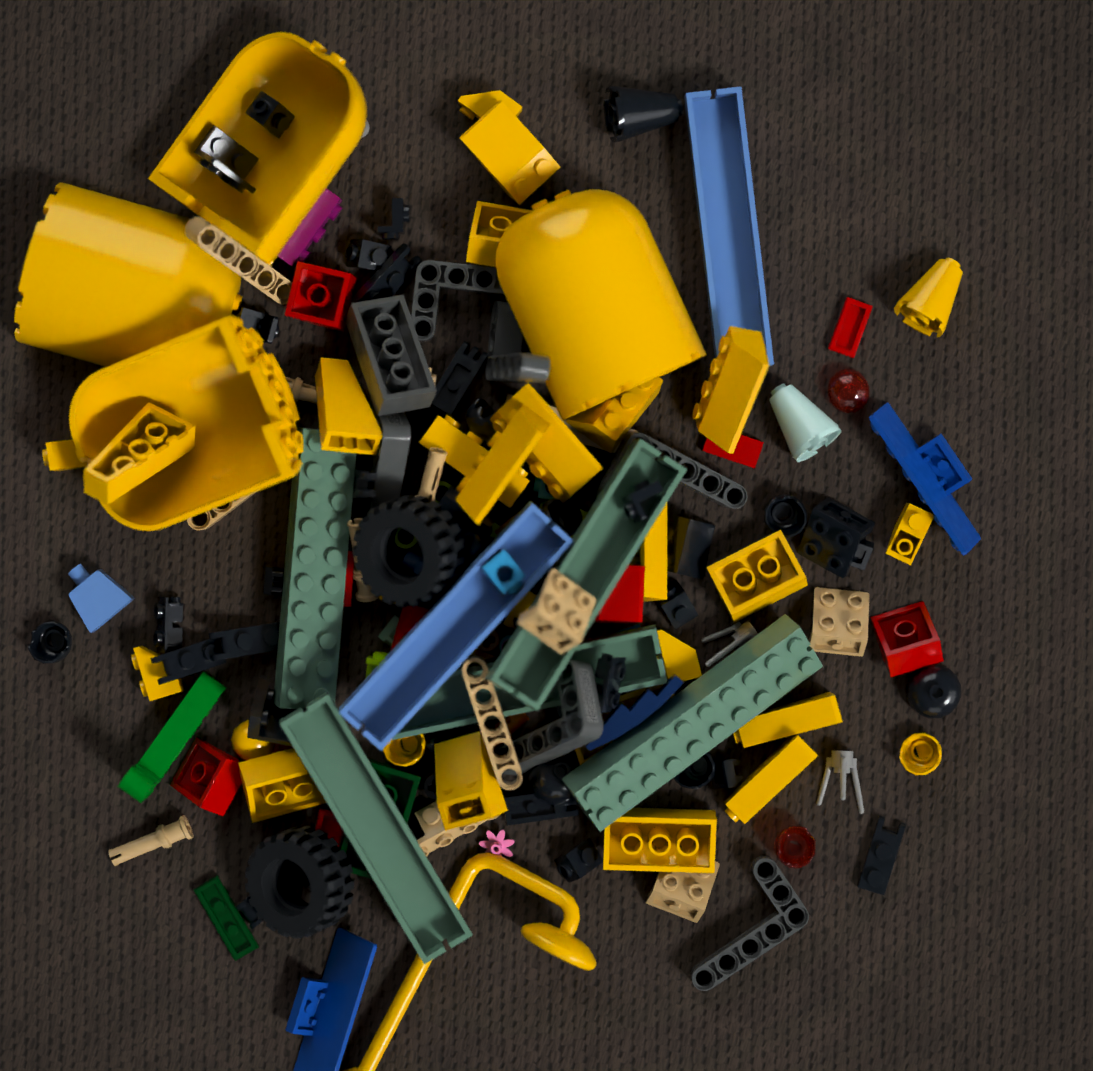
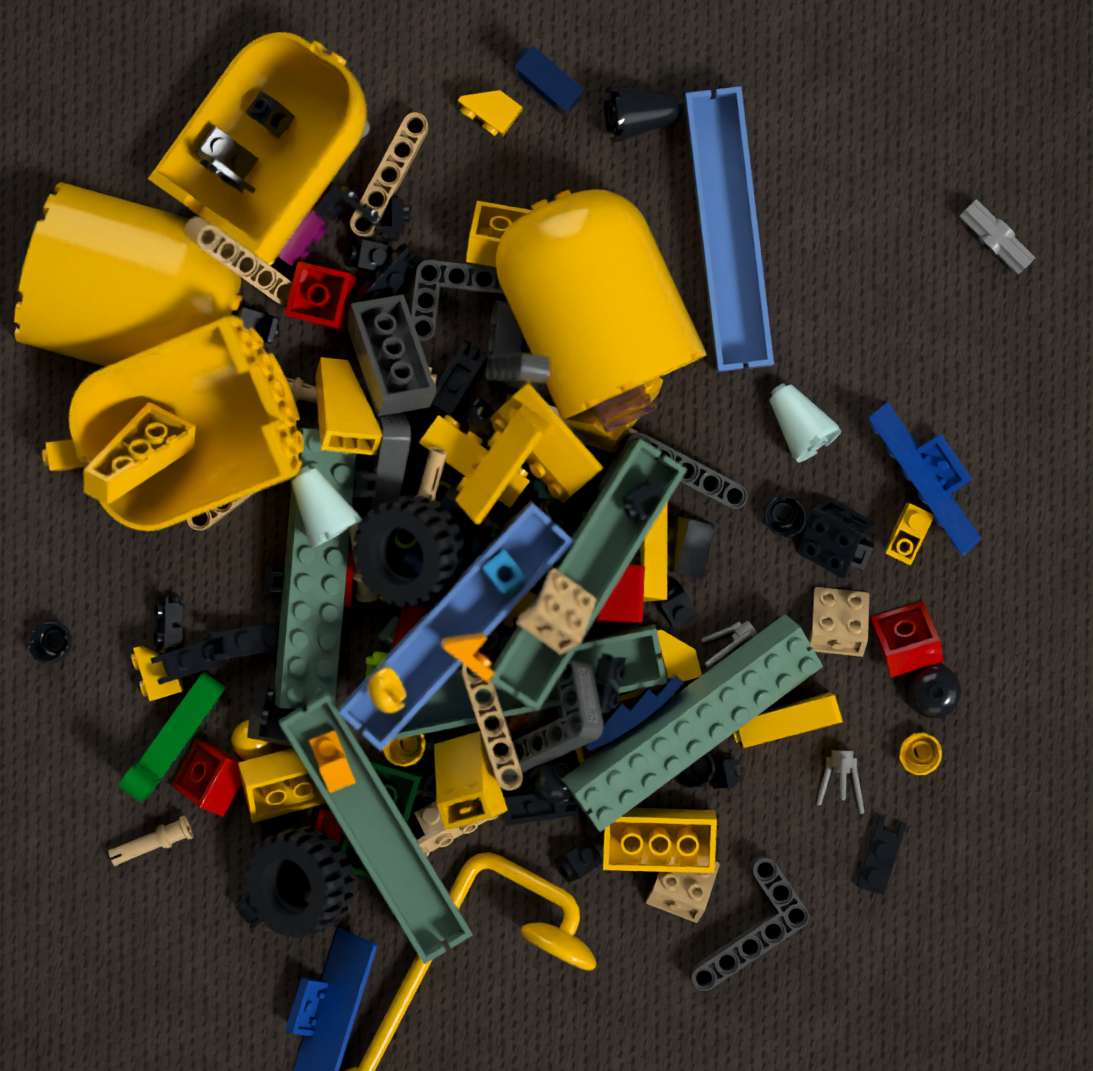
medium blue torso [68,563,135,633] -> none
dark green tile [193,875,260,961] -> none
yellow slope [459,100,560,205] -> none
bright pink plant [479,830,515,857] -> none
yellow slope [693,326,769,454] -> none
red tile [702,435,764,469] -> none
yellow slope [706,530,808,623] -> none
yellow slope [724,734,818,824] -> none
clear red hair [774,826,816,869] -> none
red tile [828,297,873,358] -> none
clear red hair [828,368,870,413] -> none
yellow cone [894,258,963,337] -> none
none -> light aqua cone [291,466,361,548]
none -> light orange slope [309,730,356,793]
none -> black bracket [313,185,381,230]
none -> tan beam [350,112,428,238]
none -> yellow hair [368,667,406,713]
none -> light orange slope [440,633,495,682]
none -> dark blue window [514,45,584,117]
none -> tile [593,384,656,433]
none -> light grey piece [959,199,1035,275]

